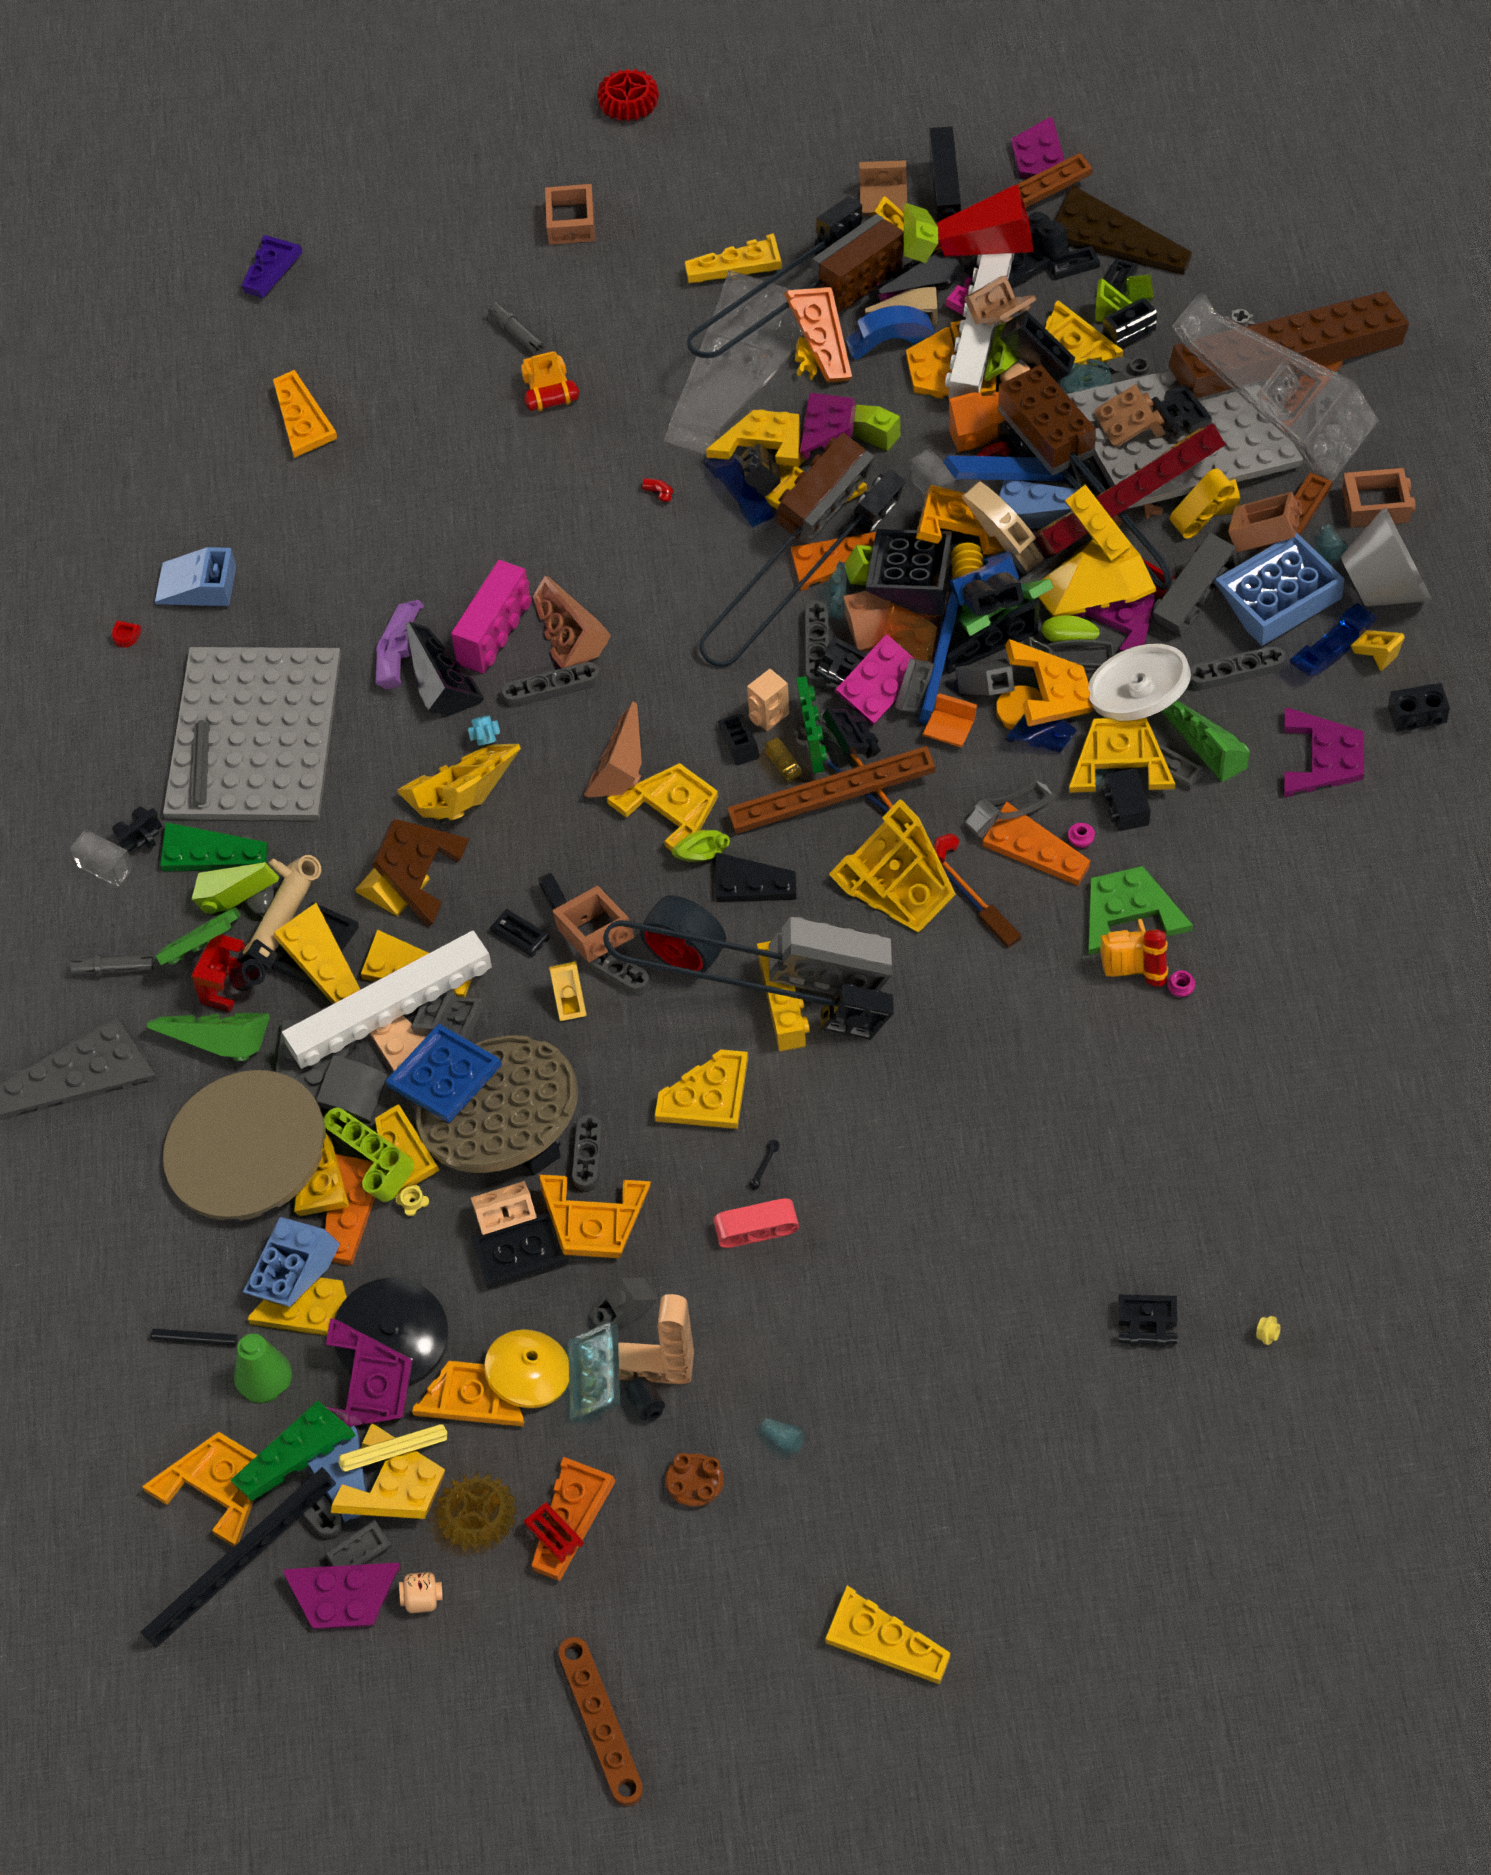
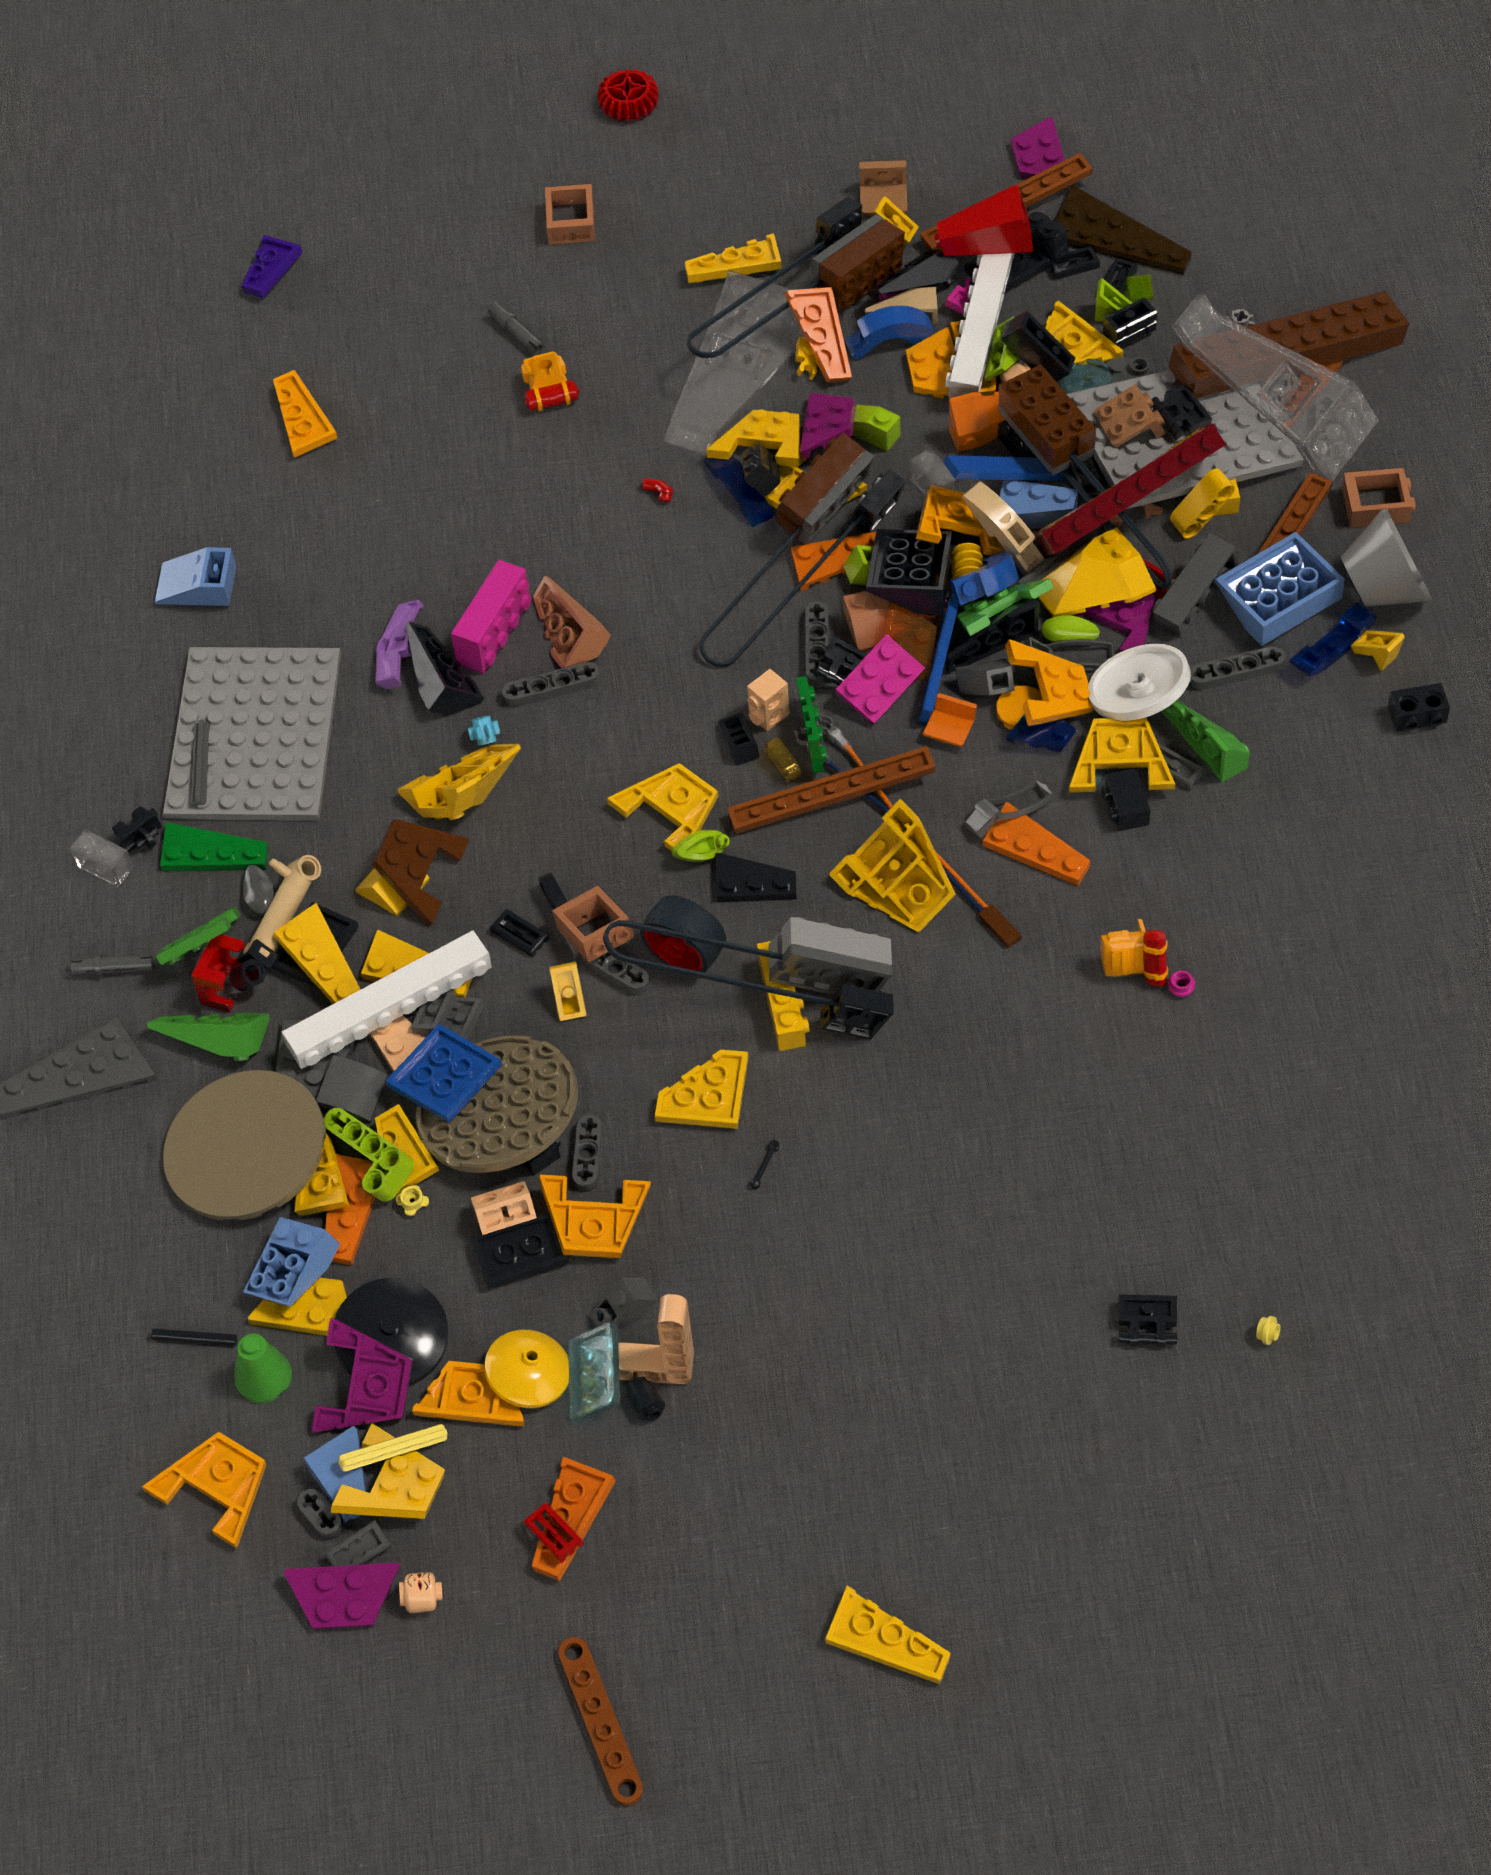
red tile [112,620,142,648] -> none
black tile [141,1467,336,1648] -> none
lime slope [192,862,279,914] -> none
green wing [230,1401,356,1501] -> none
clear yellow gear [436,1472,517,1552] -> none
nougat wedge [584,701,642,797] -> none
dark orange dish [666,1453,724,1506] -> none
coral beam [713,1198,799,1248] -> none
clear light blue cone [760,1417,806,1454] -> none
black plate [822,708,881,755] -> none
clear light blue slope [830,561,847,620] -> none
dark grey plate [895,658,934,713] -> none
lime slope [904,203,938,263] -> none
black slope [929,126,961,222] -> none
red arm [934,833,959,864] -> none
black brick [962,572,1024,616] -> none
medium nougat bracket [964,275,1036,326] -> none
red arm [976,441,1011,457] -> none
yellow plate [1065,485,1132,562] -> none
dark pink plate [1068,823,1095,848] -> none
bright green wing [1088,866,1193,955] -> none
nougat window [1228,492,1302,553] -> none
magenta wing [1283,708,1364,797] -> none
clear light blue cone [1319,525,1347,561] -> none

